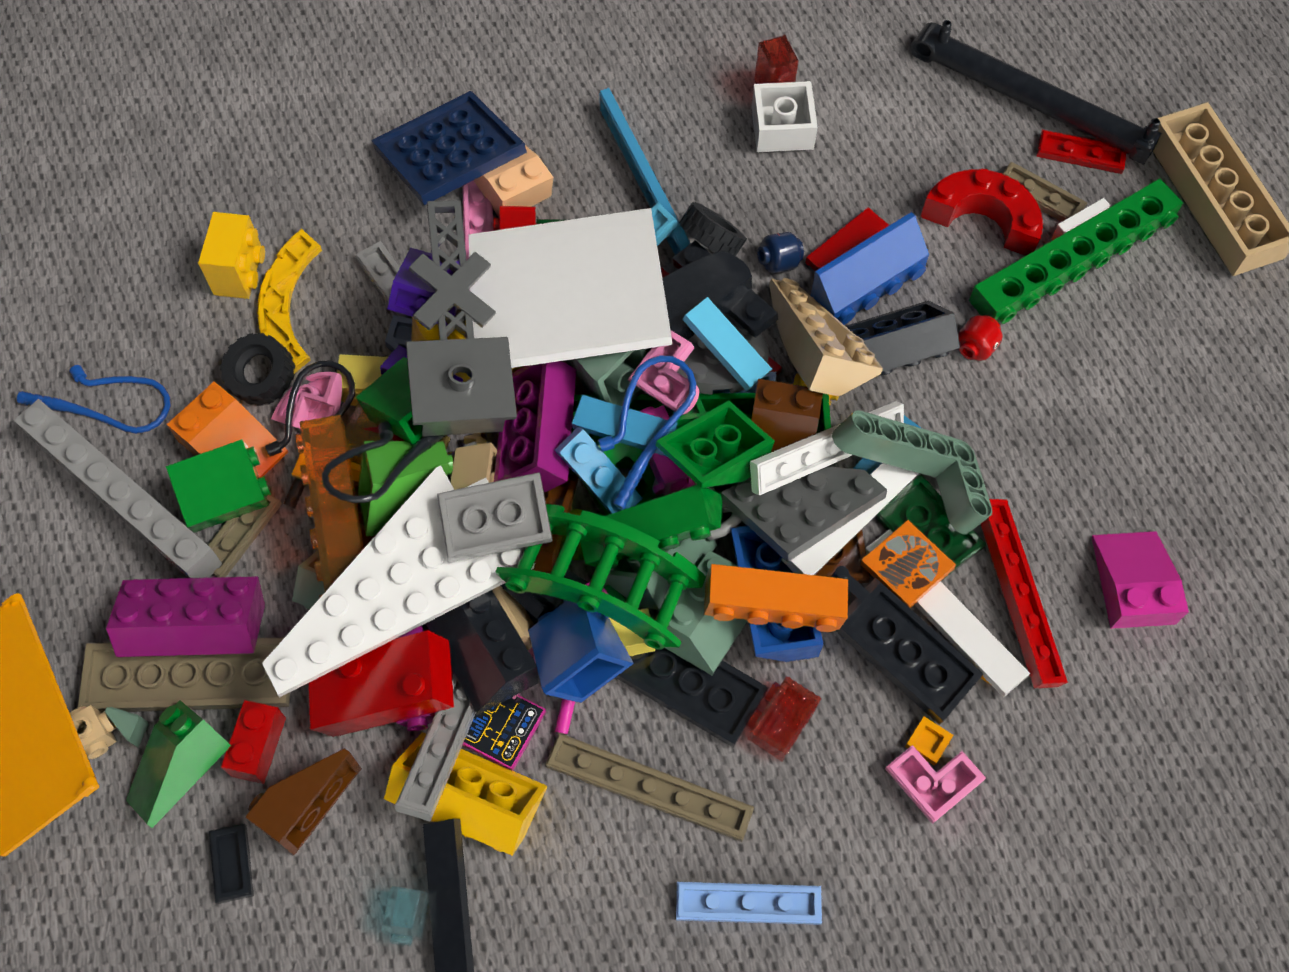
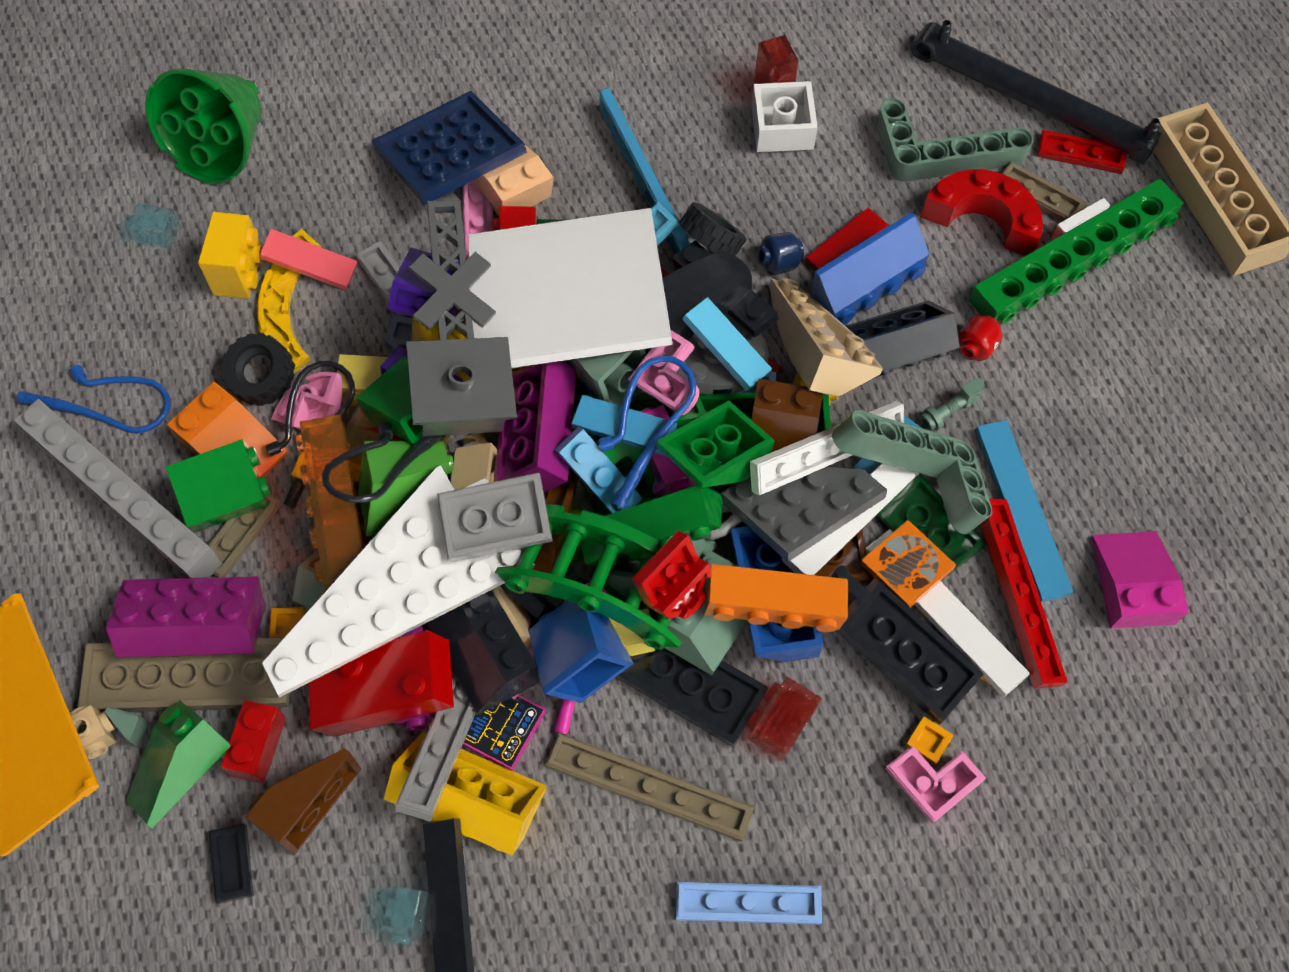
none -> clear light blue brick [128,204,180,249]
none -> green cone [145,68,262,184]
none -> coral tile [260,229,358,290]
none -> light orange tile [269,607,306,638]
none -> red slope [632,531,712,620]
none -> sand green beam [877,98,1033,182]
none -> sand green hinge [920,378,984,431]
none -> dark azure tile [975,420,1074,603]

